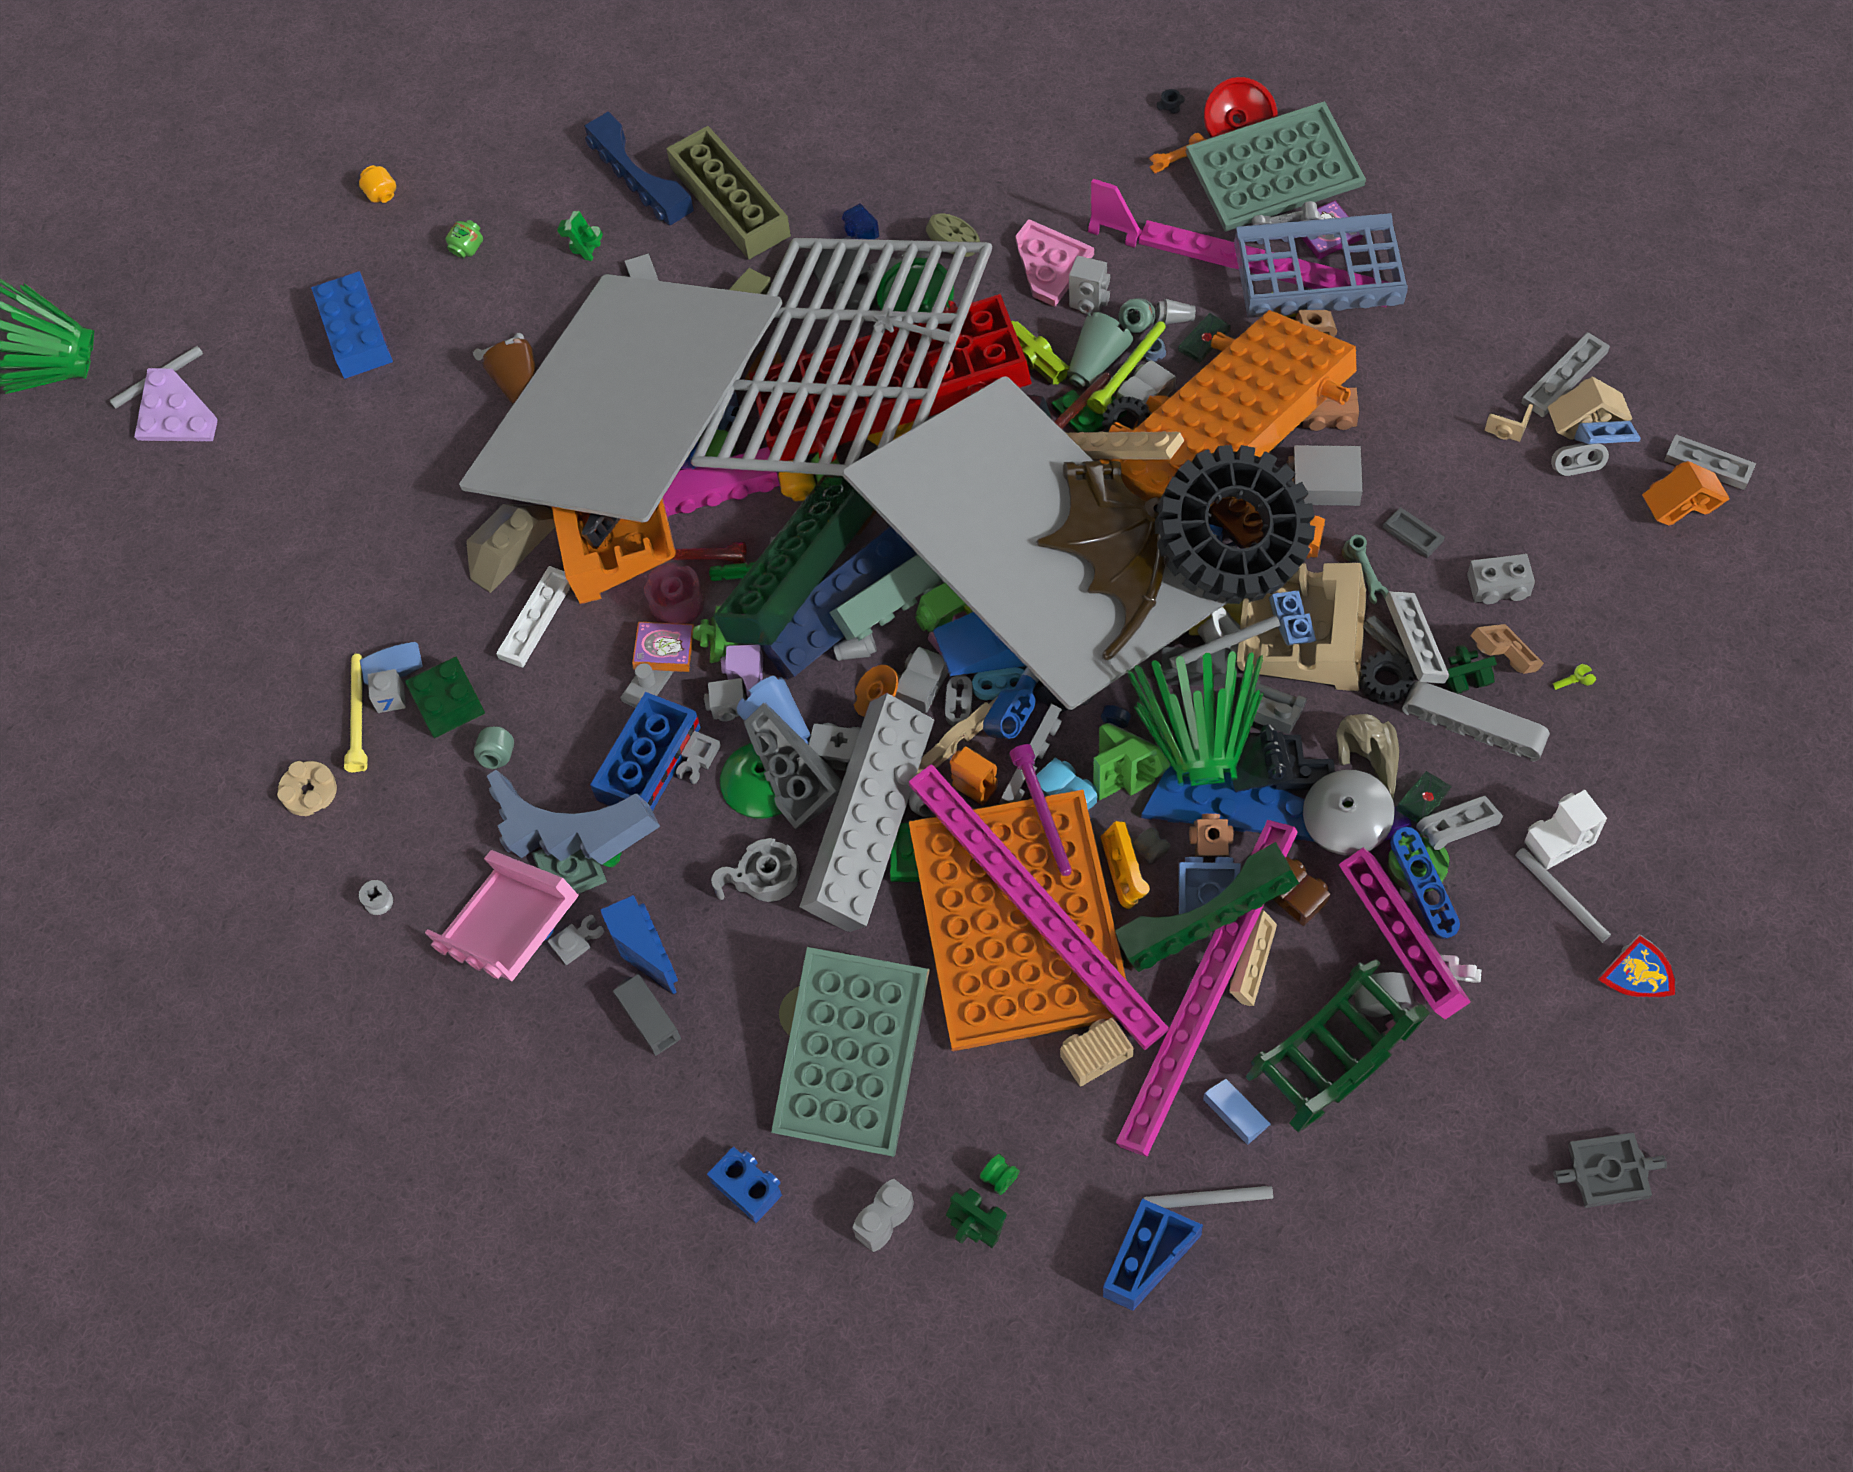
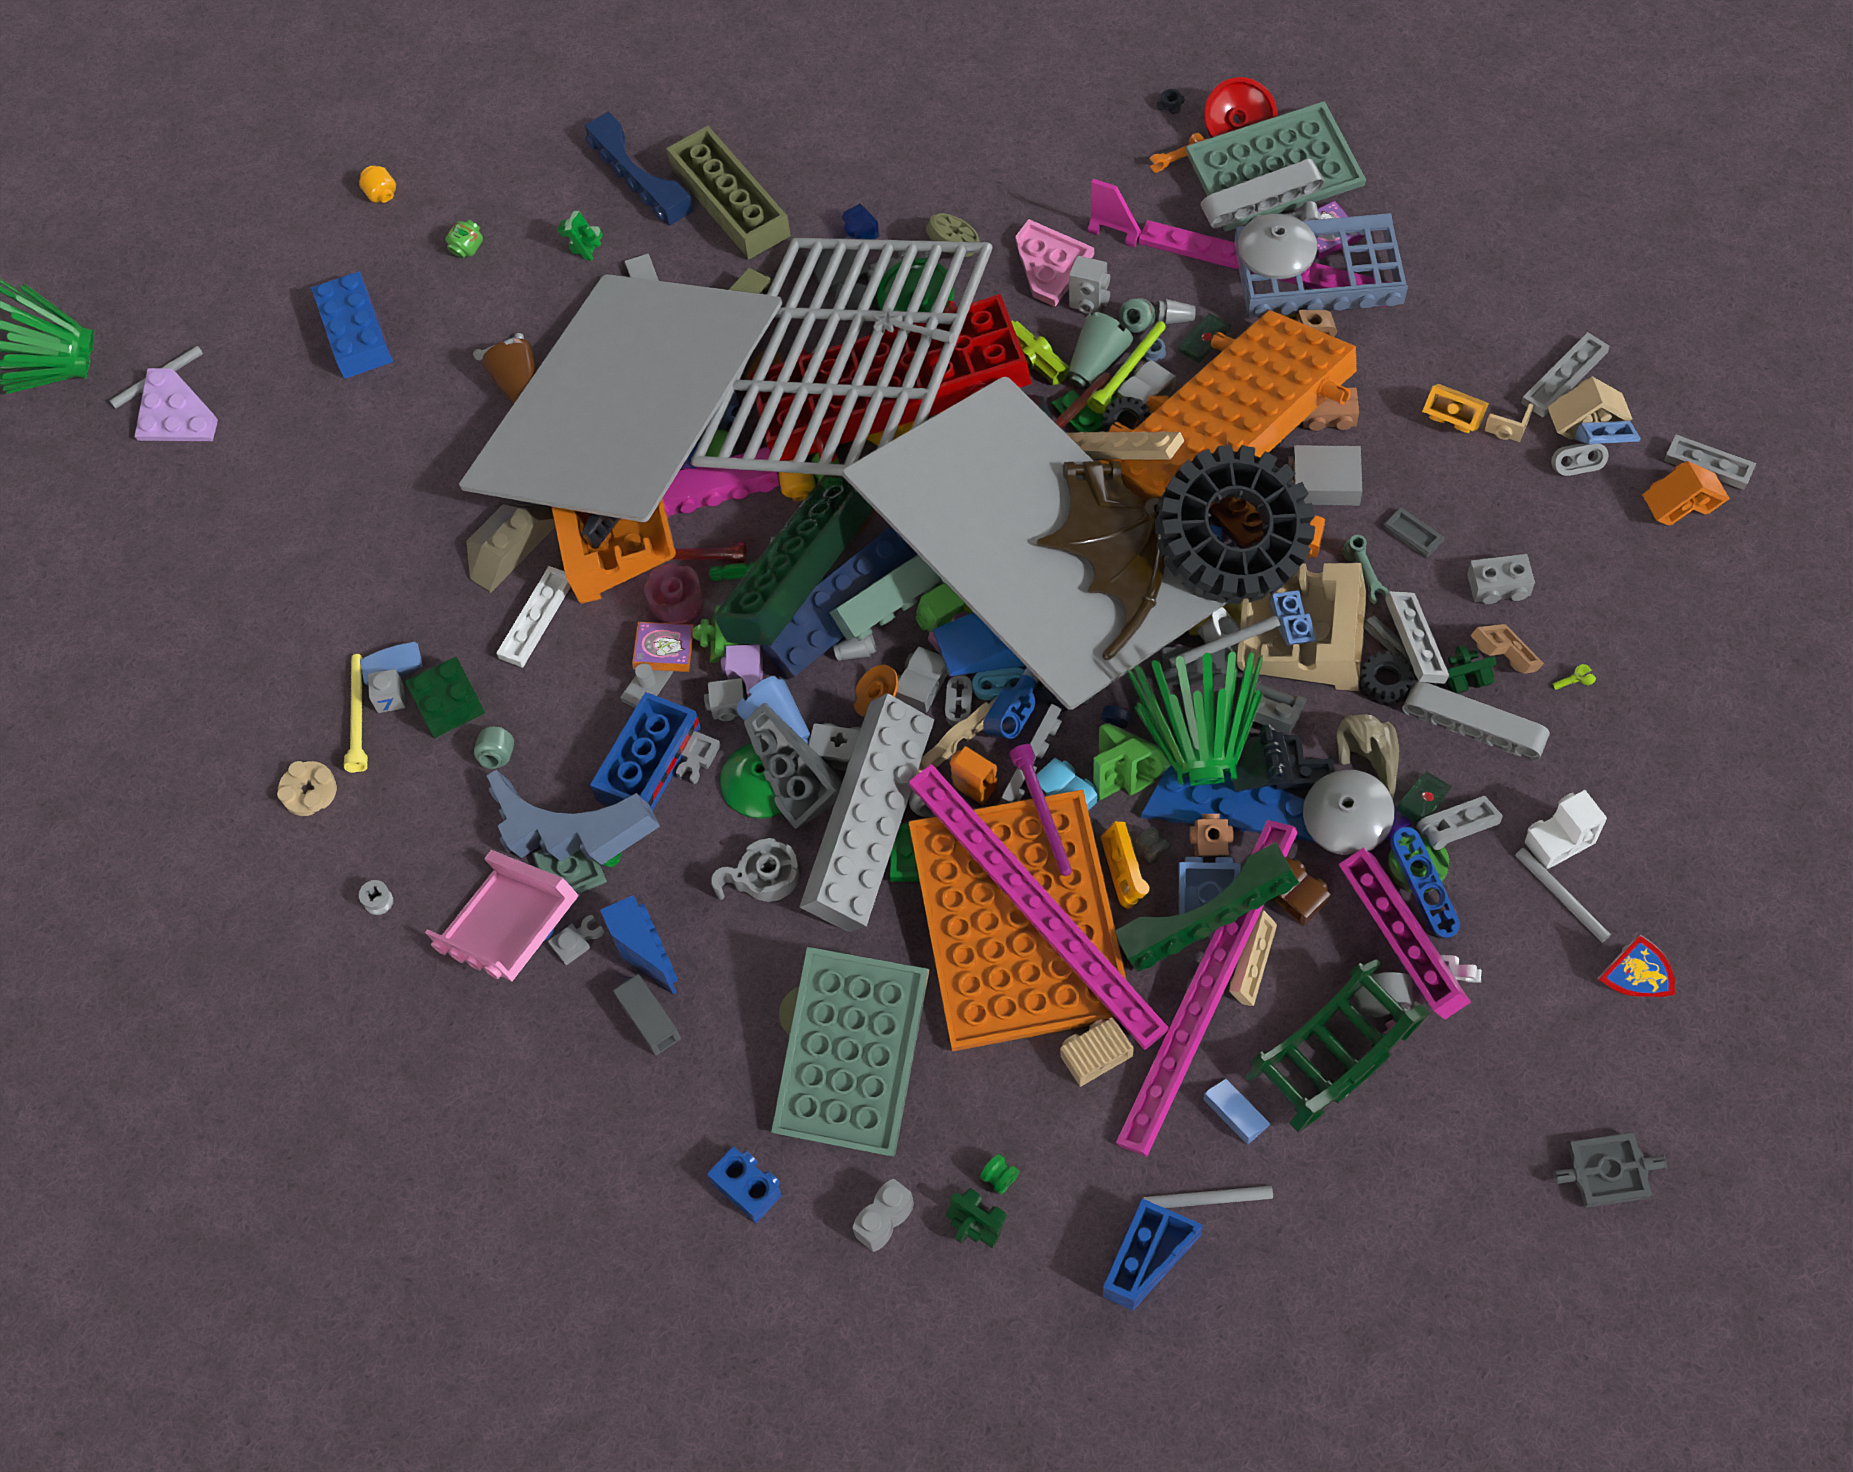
none -> light grey beam [1200,159,1325,228]
none -> light grey dish [1238,214,1317,279]
none -> light orange brick [1422,384,1489,433]

